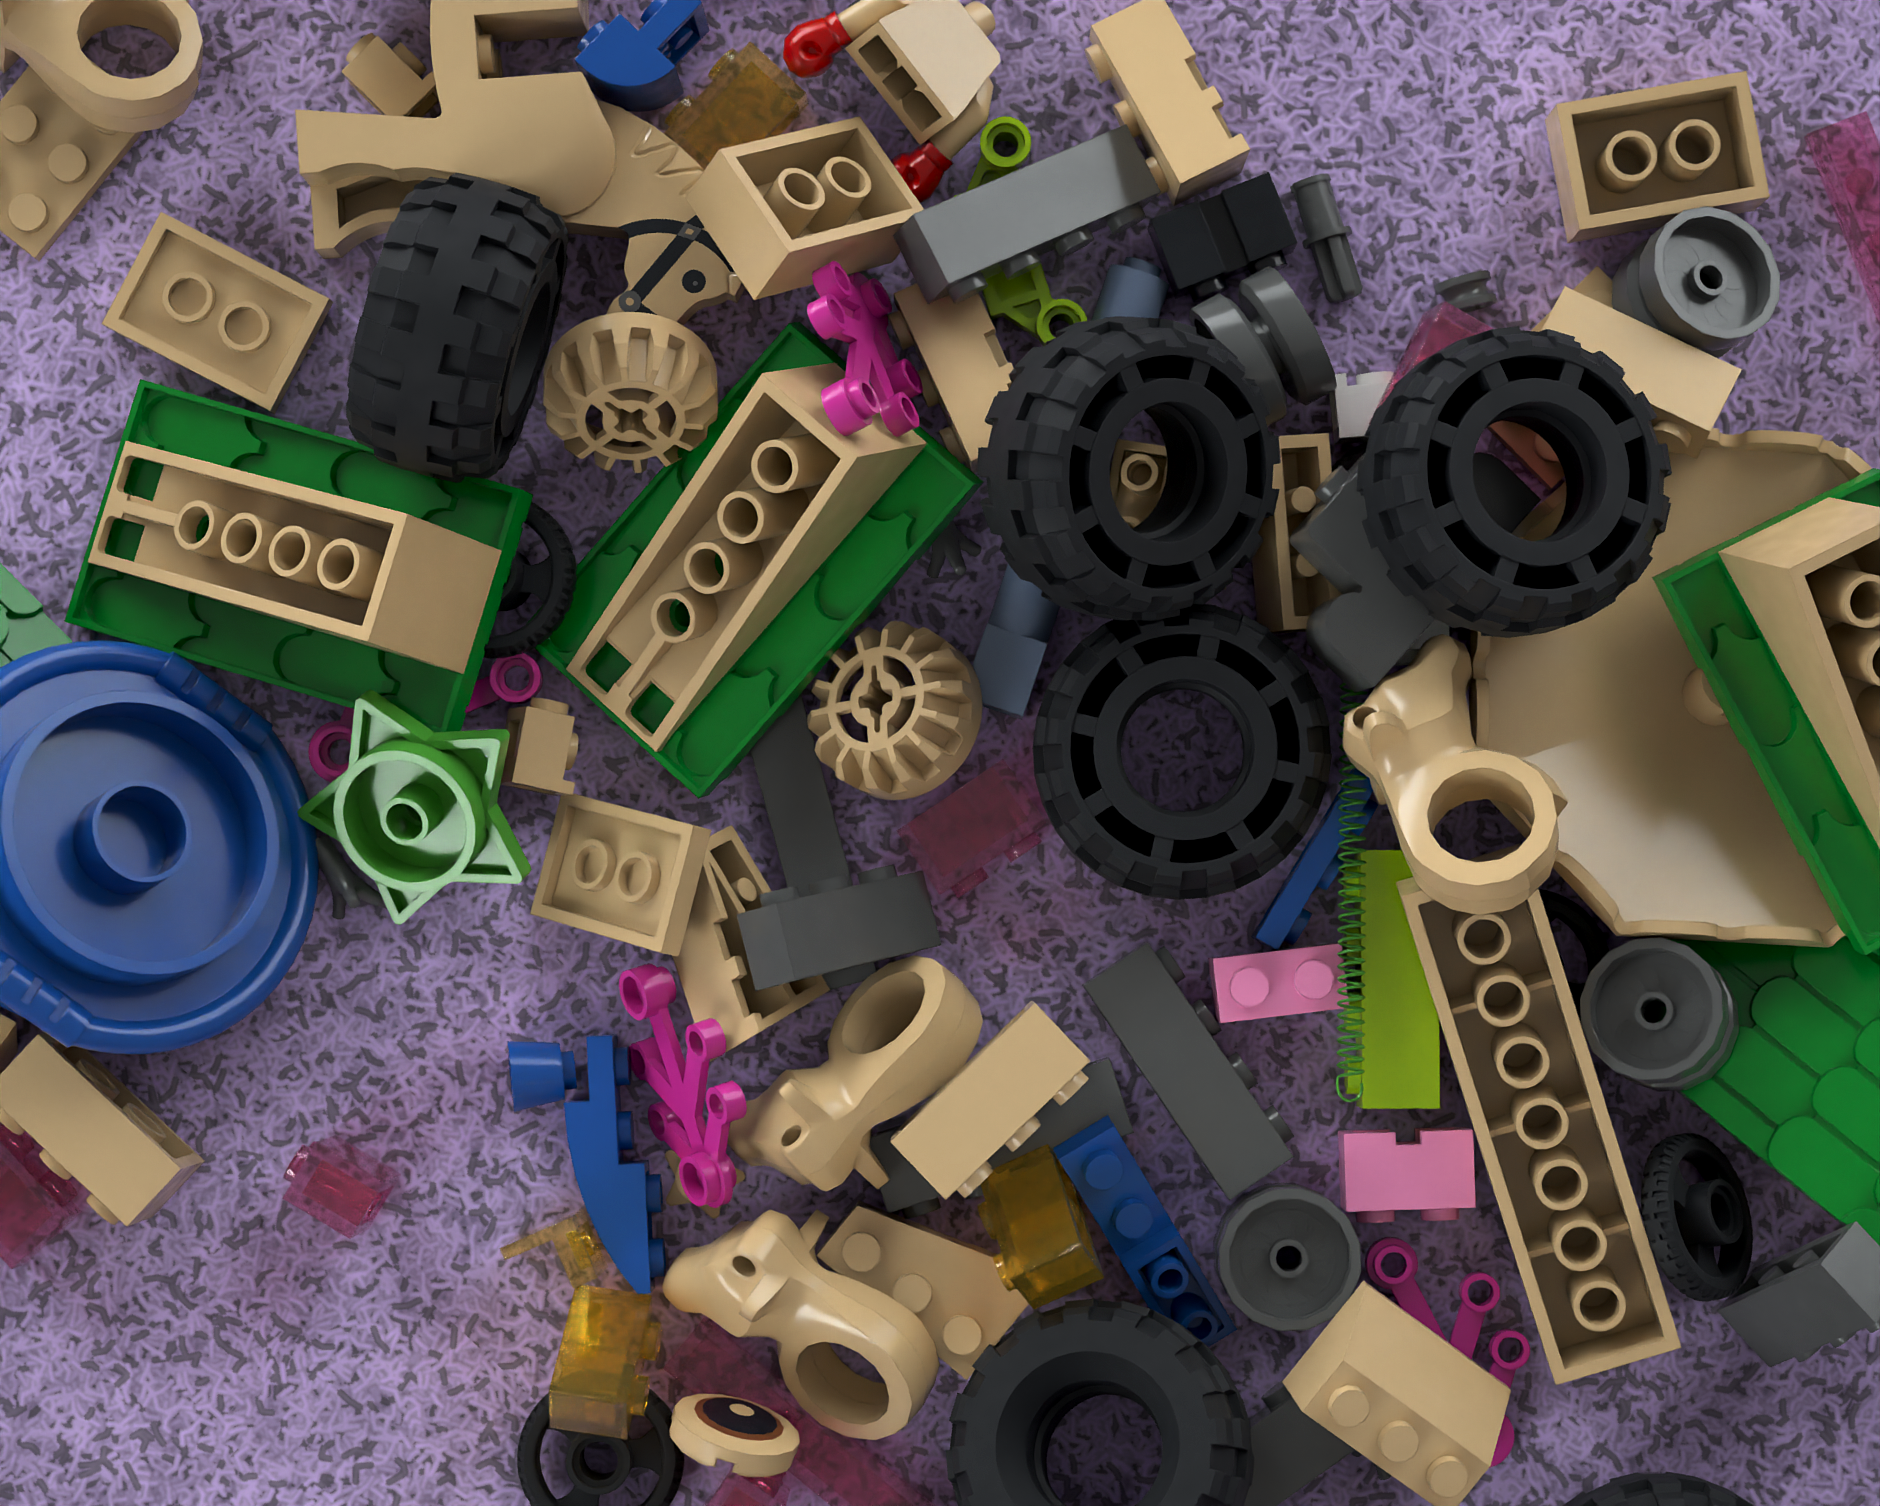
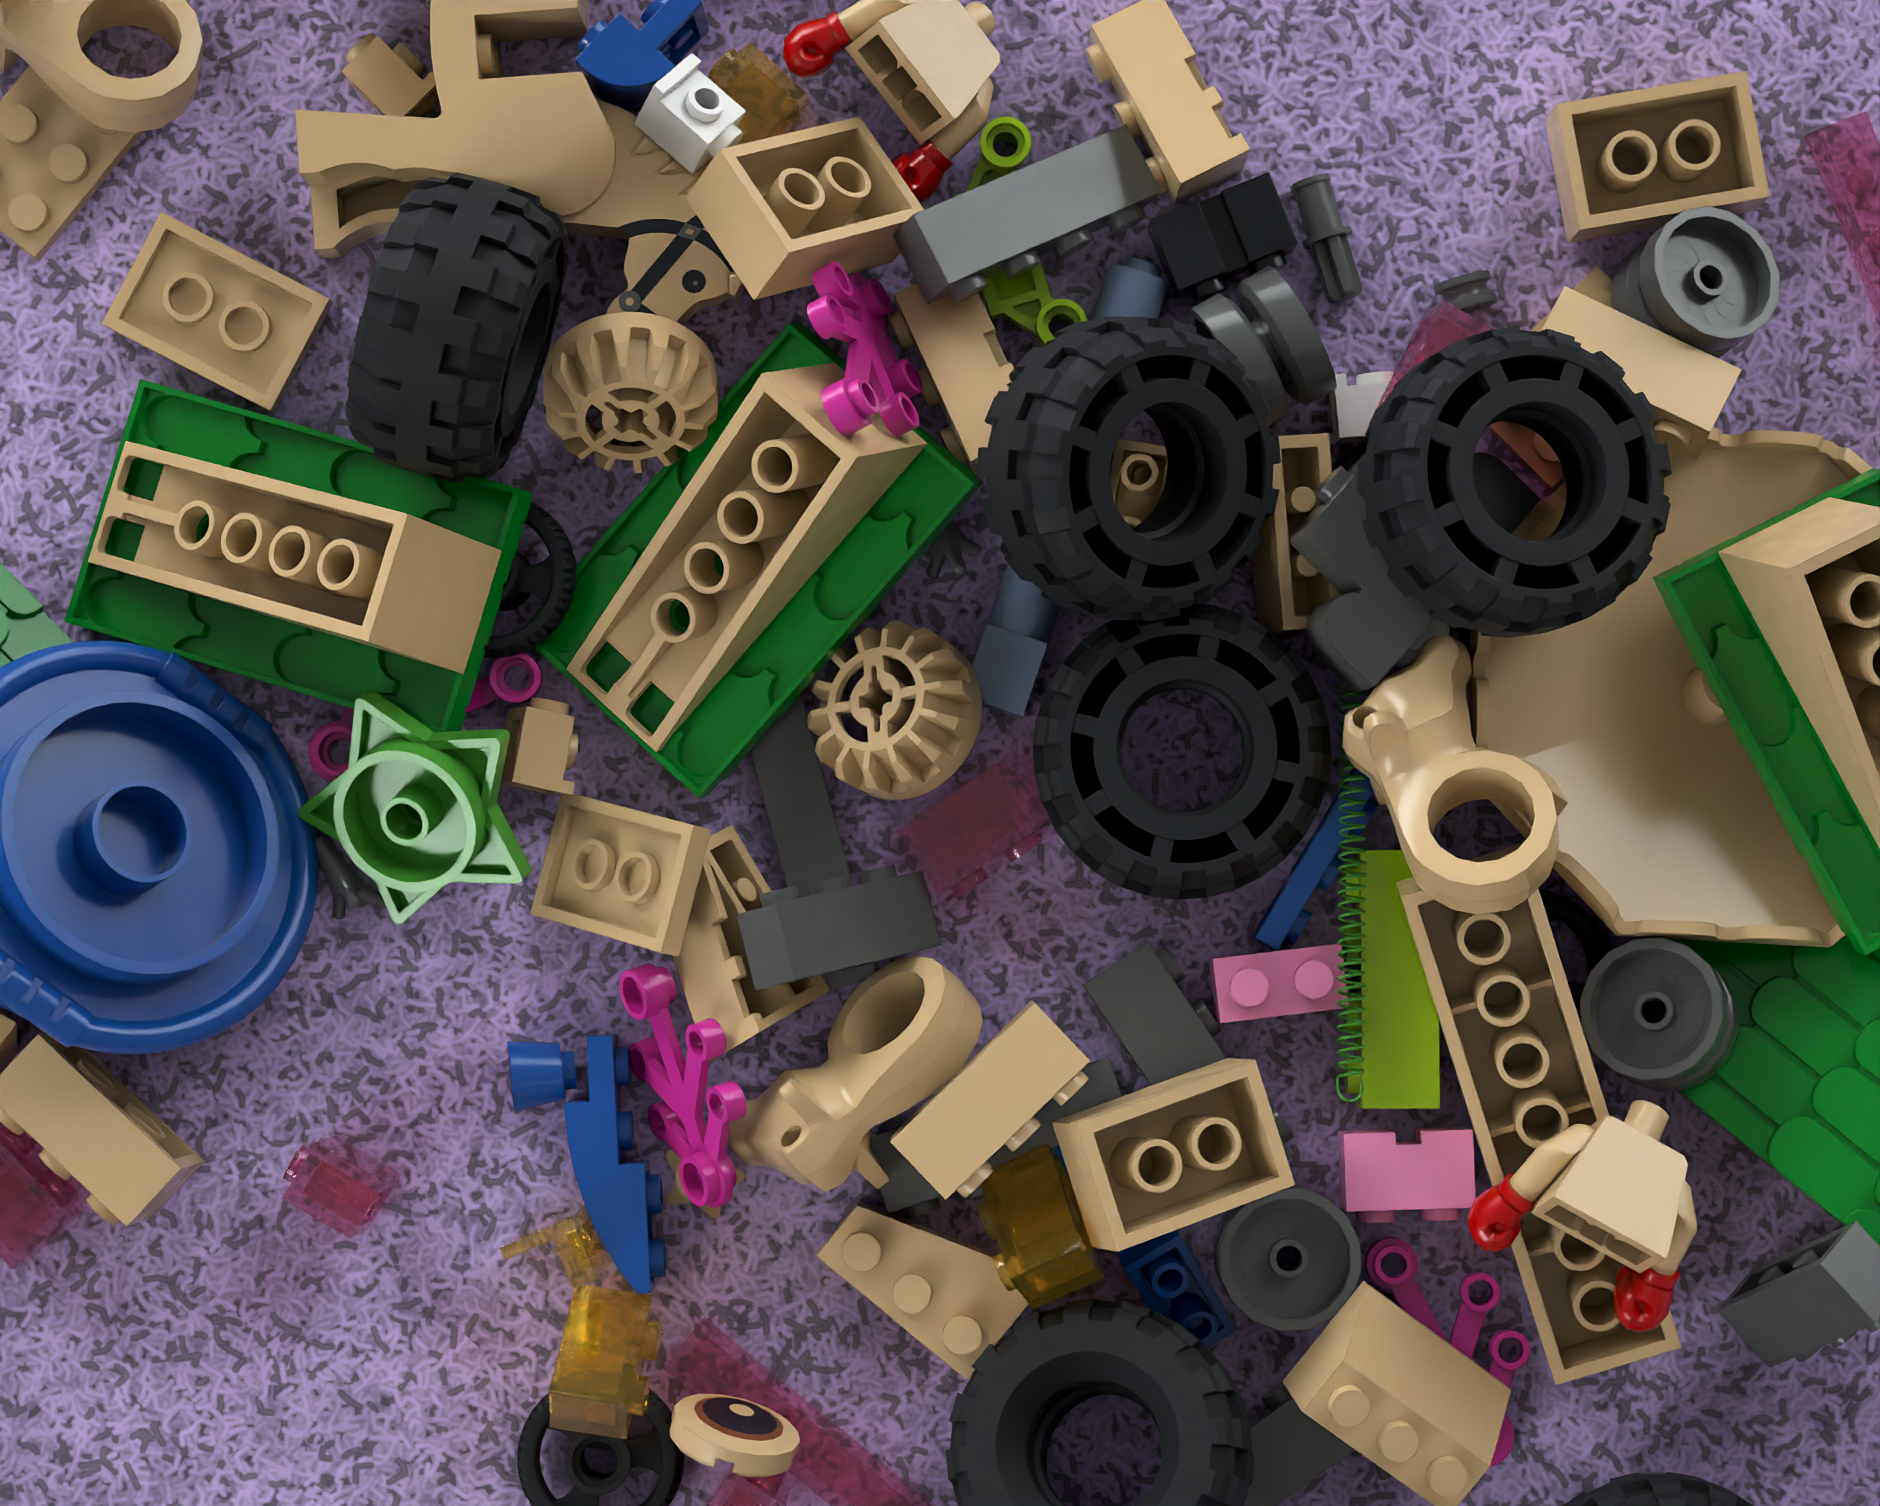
tan animal [662,1209,940,1440] -> none
black wheel [1641,1133,1753,1302] -> none
none -> white brick [634,53,746,174]
none -> tan brick [1052,1058,1295,1252]
none -> tan torso [1467,1100,1697,1332]

